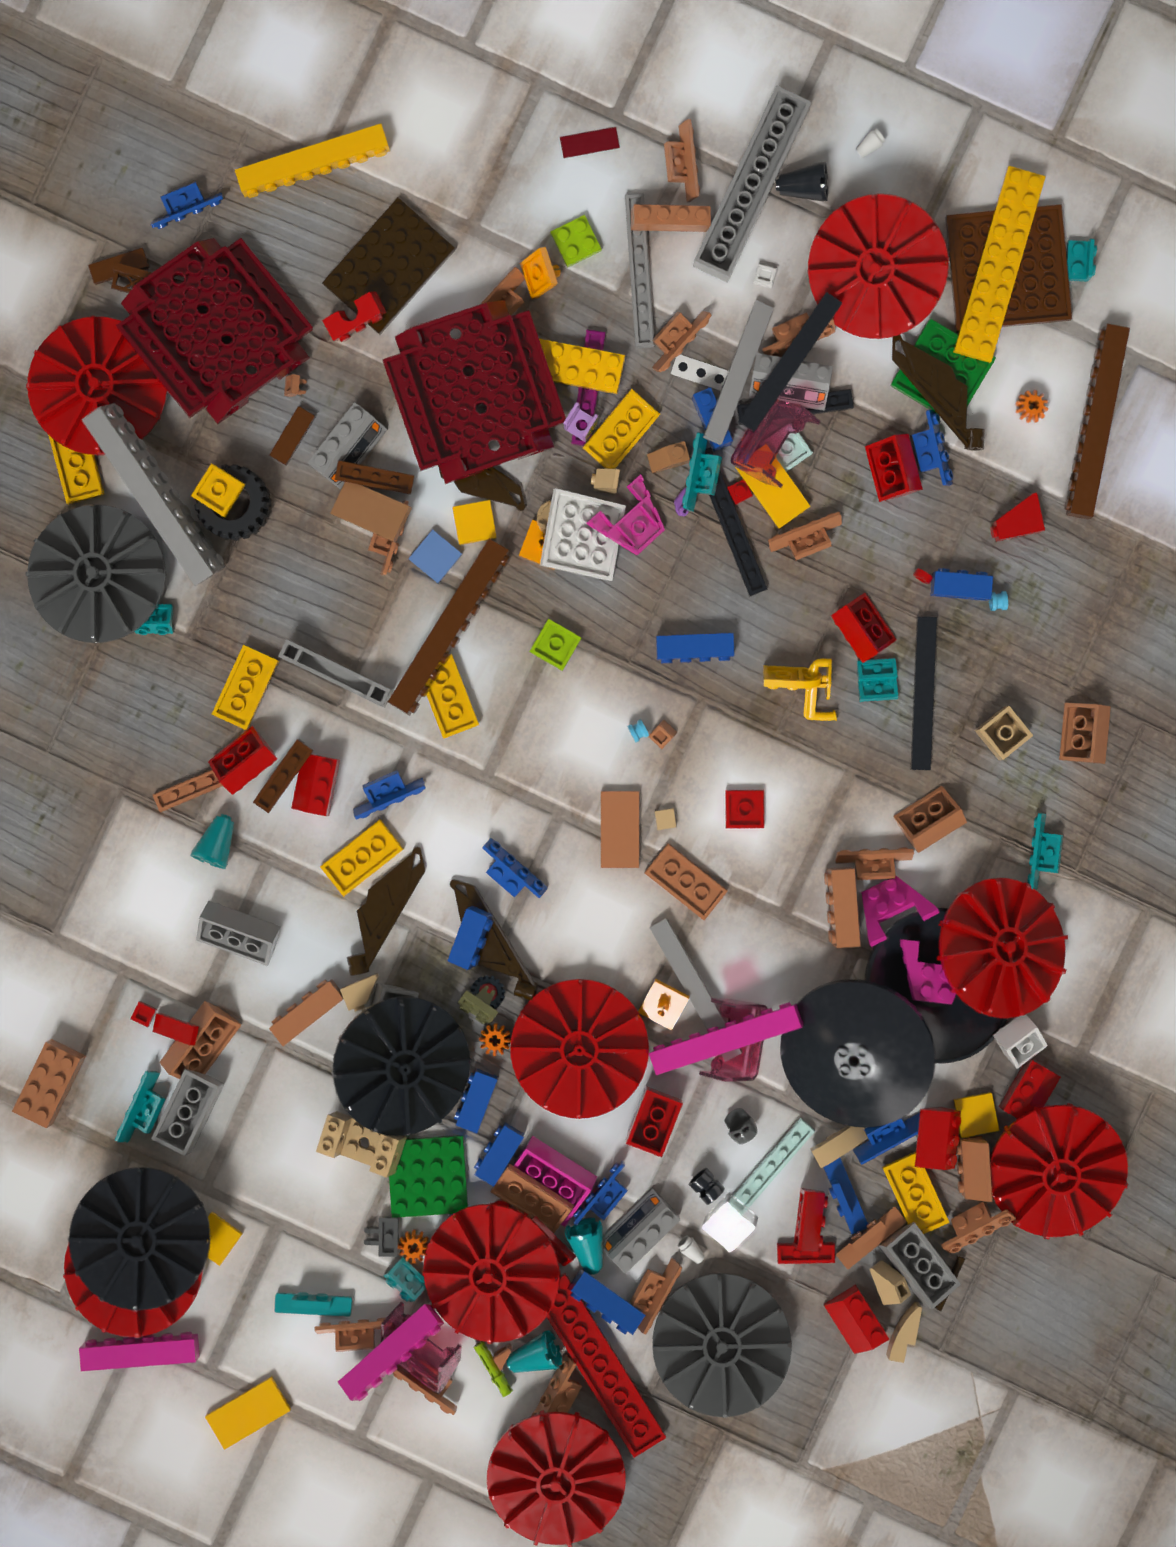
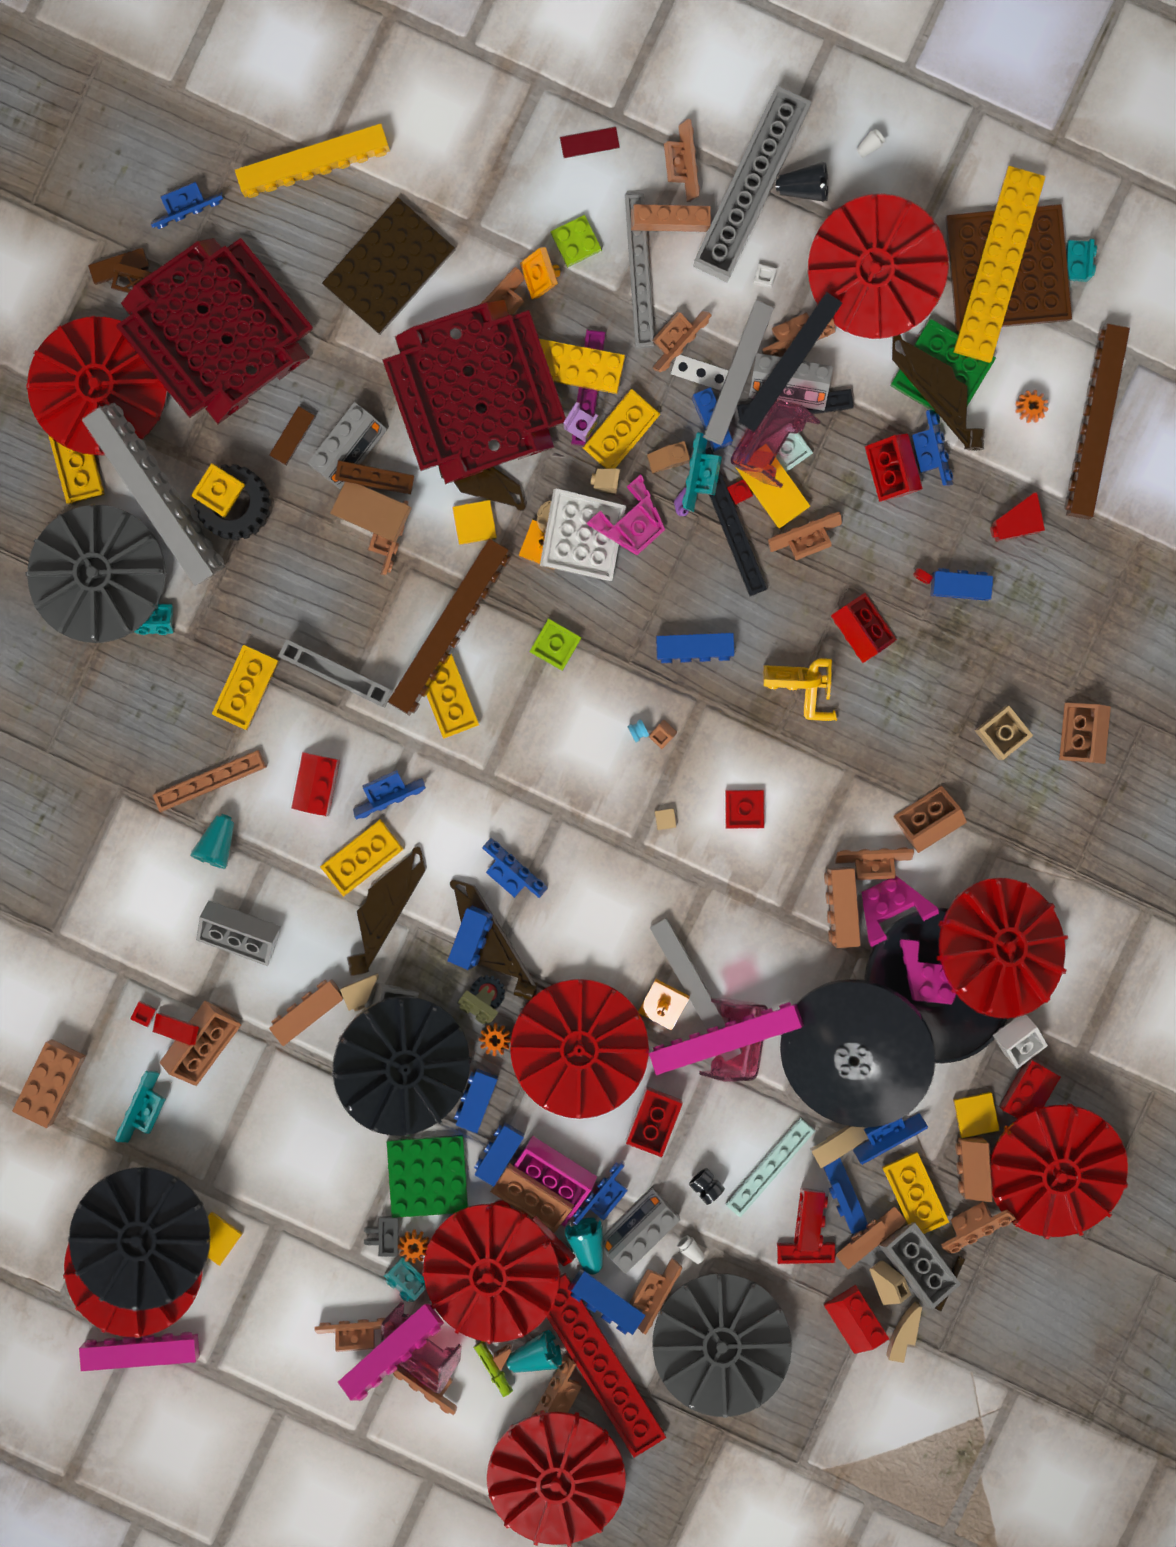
light grey slope [151,1069,225,1156] -> none
yellow tile [205,1376,291,1450] -> none
red slope [208,726,277,795] -> none
reddish brown fence [253,739,314,813] -> none
teal bracket [274,1292,352,1317] -> none
nougat tile [284,374,306,397] -> none
tan plate [316,1111,407,1178] -> none
red arch [322,292,387,342] -> none
medium blue tile [409,530,463,584] -> none
nougat tile [601,791,639,868] -> none
nougat tile [644,843,728,920] -> none
clear brick [702,1192,758,1252] -> none
dark grey helmet [724,1108,758,1145] -> none
teal slope [857,658,899,702] -> none
black tile [910,616,937,770] -> none
red slope [915,1107,961,1170] -> none
medium azure wheel [989,591,1008,611] -> none
teal bracket [1027,813,1063,890] -> none

